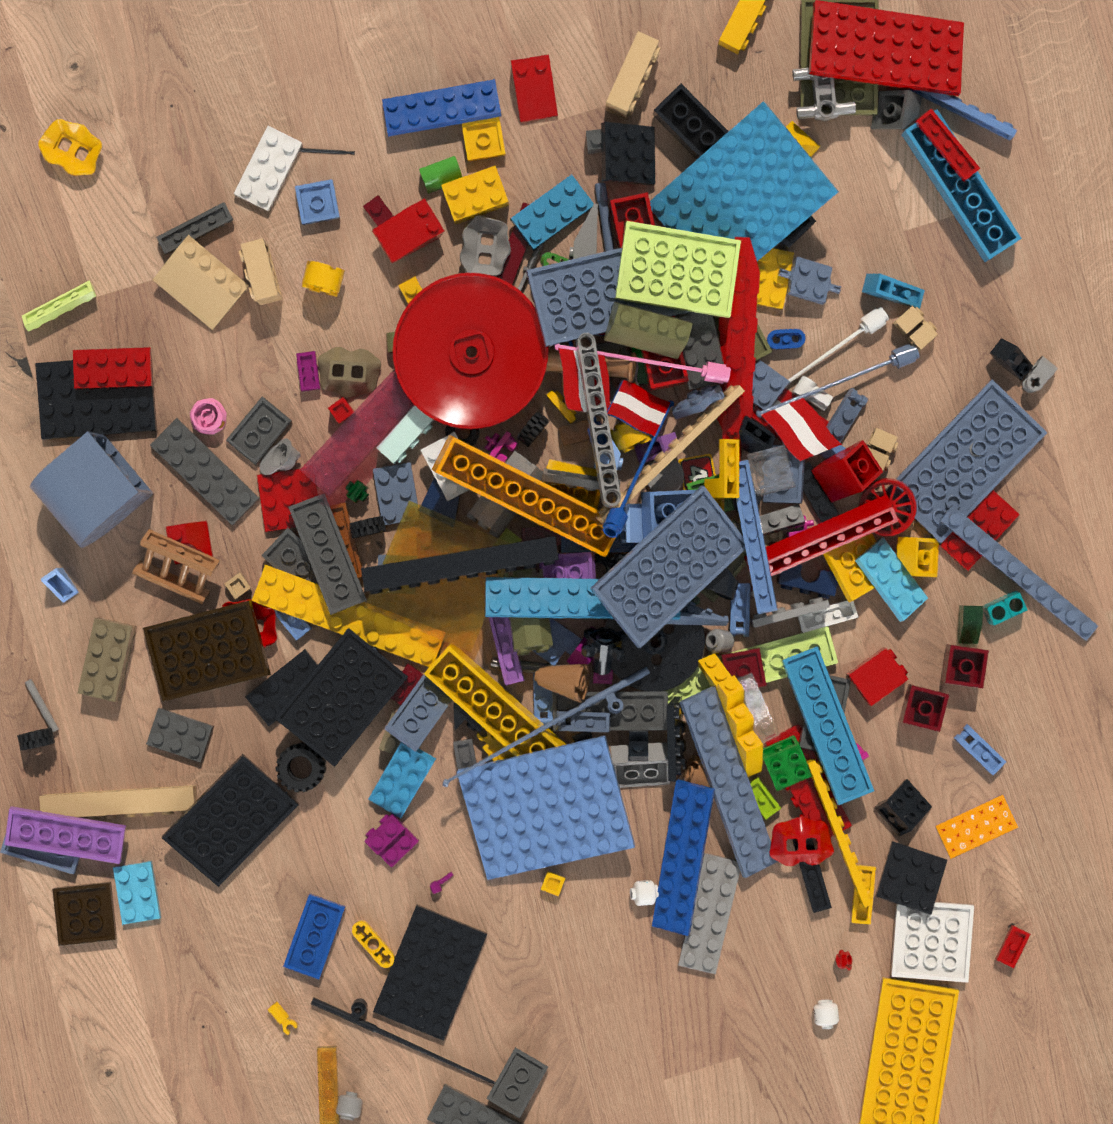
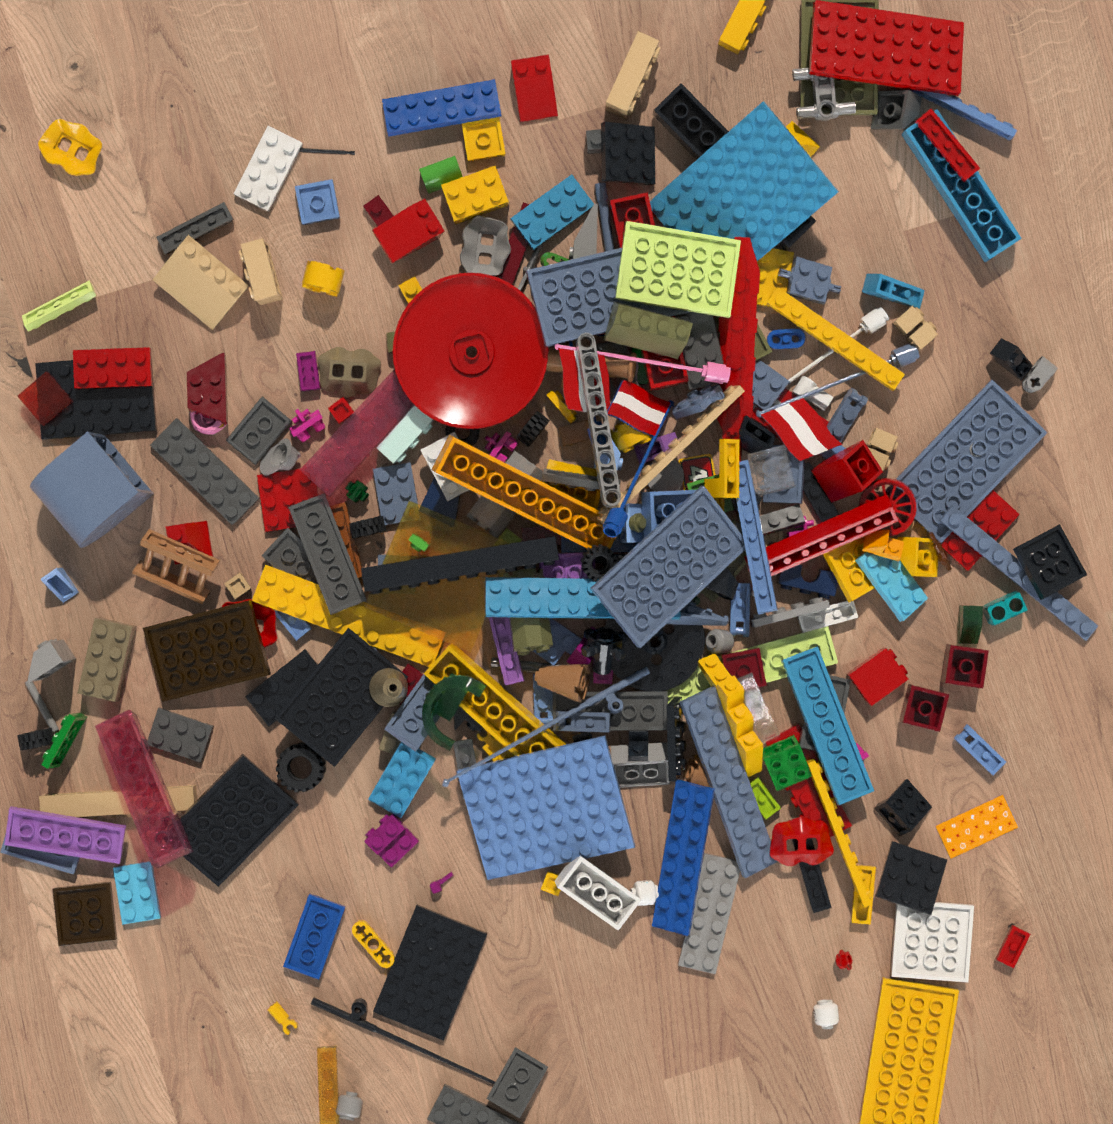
none -> clear red plate [18,371,73,426]
none -> light grey slope [28,639,76,683]
none -> green plate [41,713,87,769]
none -> clear pink brick [95,709,193,868]
none -> dark red wing [187,353,228,425]
none -> dark pink hips [289,409,325,443]
none -> dark tan cone [369,668,408,707]
none -> bright green plate [409,533,430,552]
none -> clear green piece [422,673,486,751]
none -> white slope [555,856,641,930]
none -> black tyre [580,544,618,581]
none -> olive plate [629,513,646,533]
none -> yellow plate [766,287,905,391]
none -> light orange slope [862,530,904,562]
none -> reddish brown hand [929,532,952,571]
none -> black plate [1013,524,1087,600]

